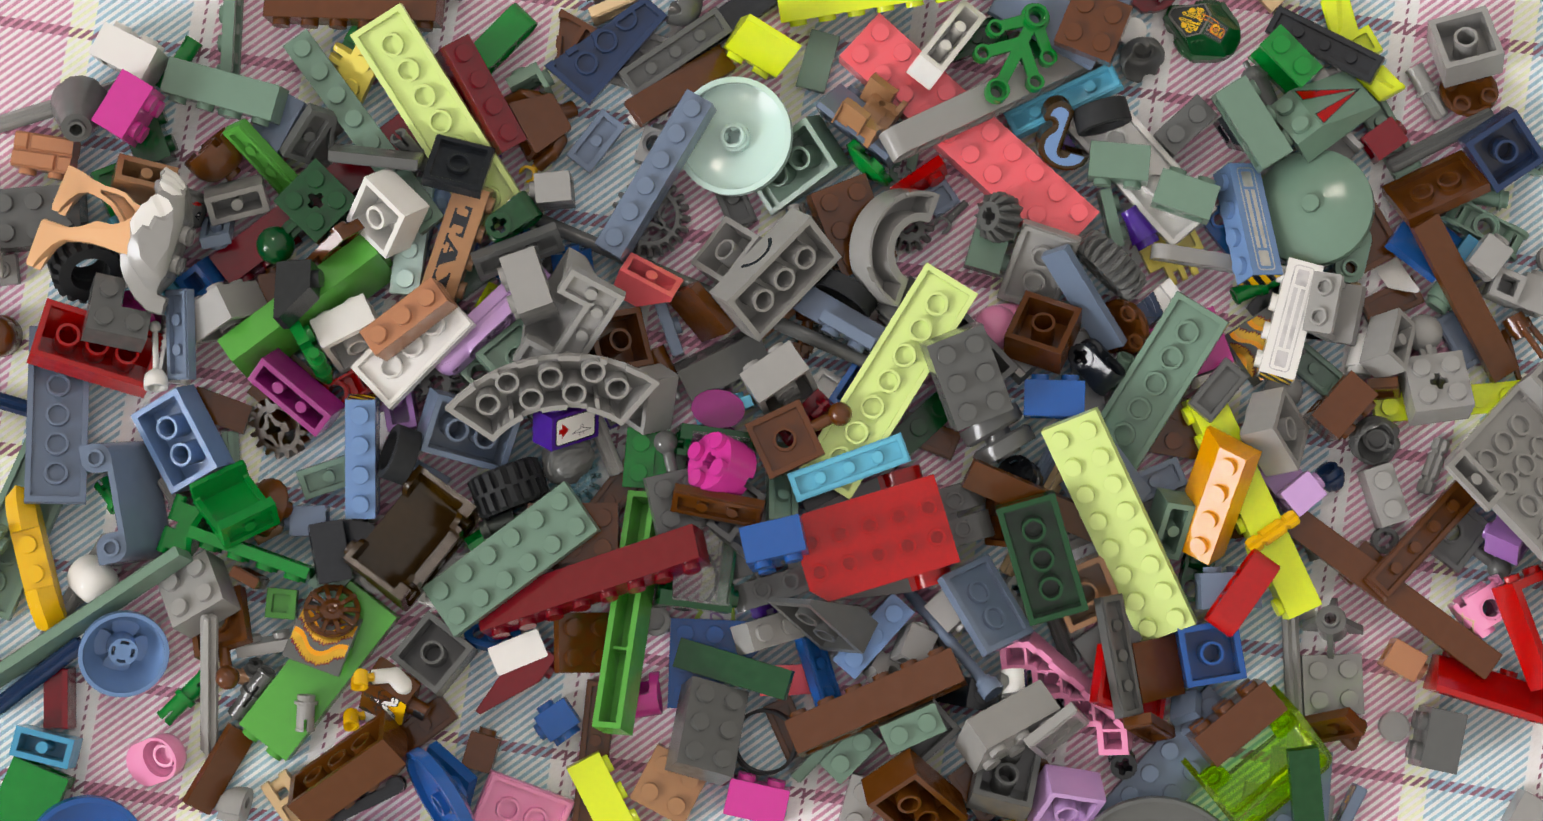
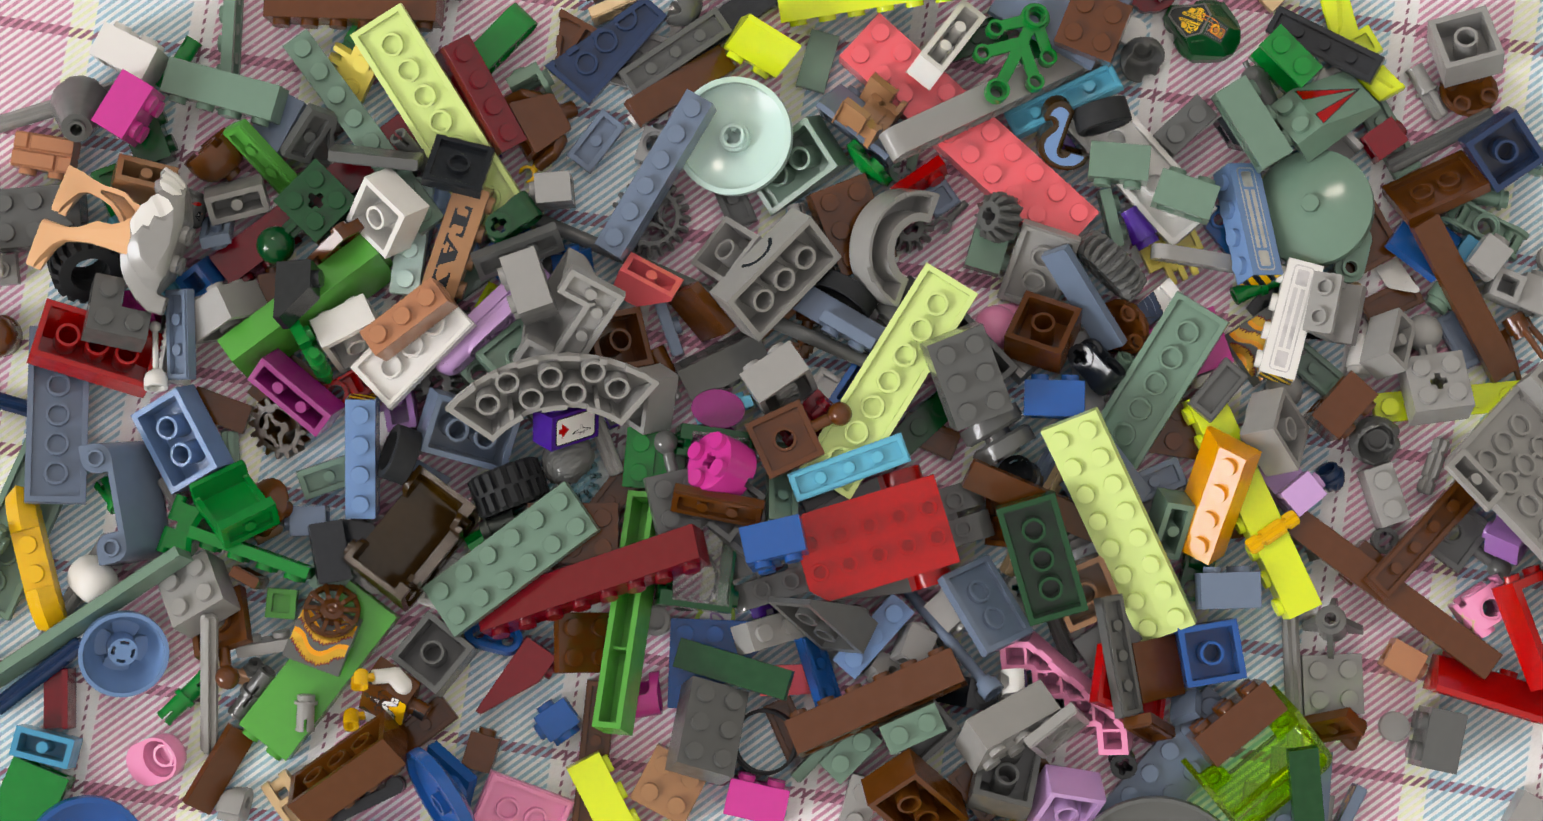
white sticker [488,629,548,676] -> none
red beam [1204,548,1280,638] -> none
reddish brown tile [1367,376,1401,400] -> none

